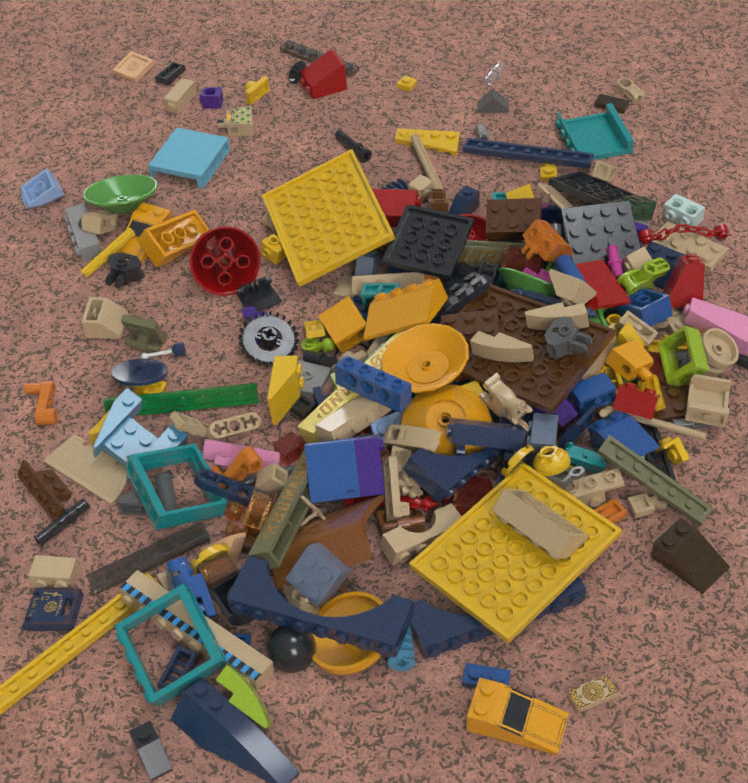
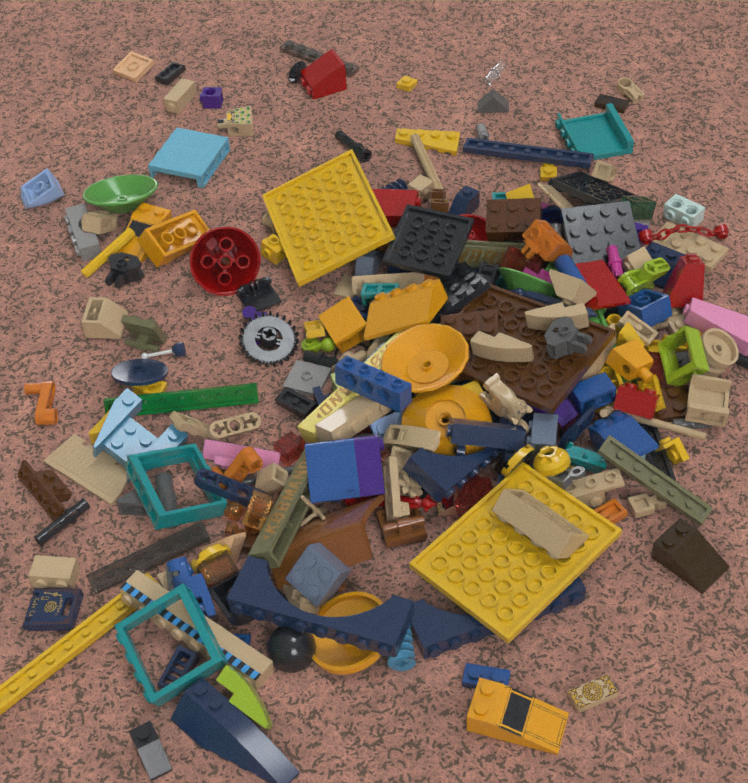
yellow tile [244,76,270,105] -> none
yellow slope [267,356,305,425] -> none
tan arch [379,503,462,565] -> none

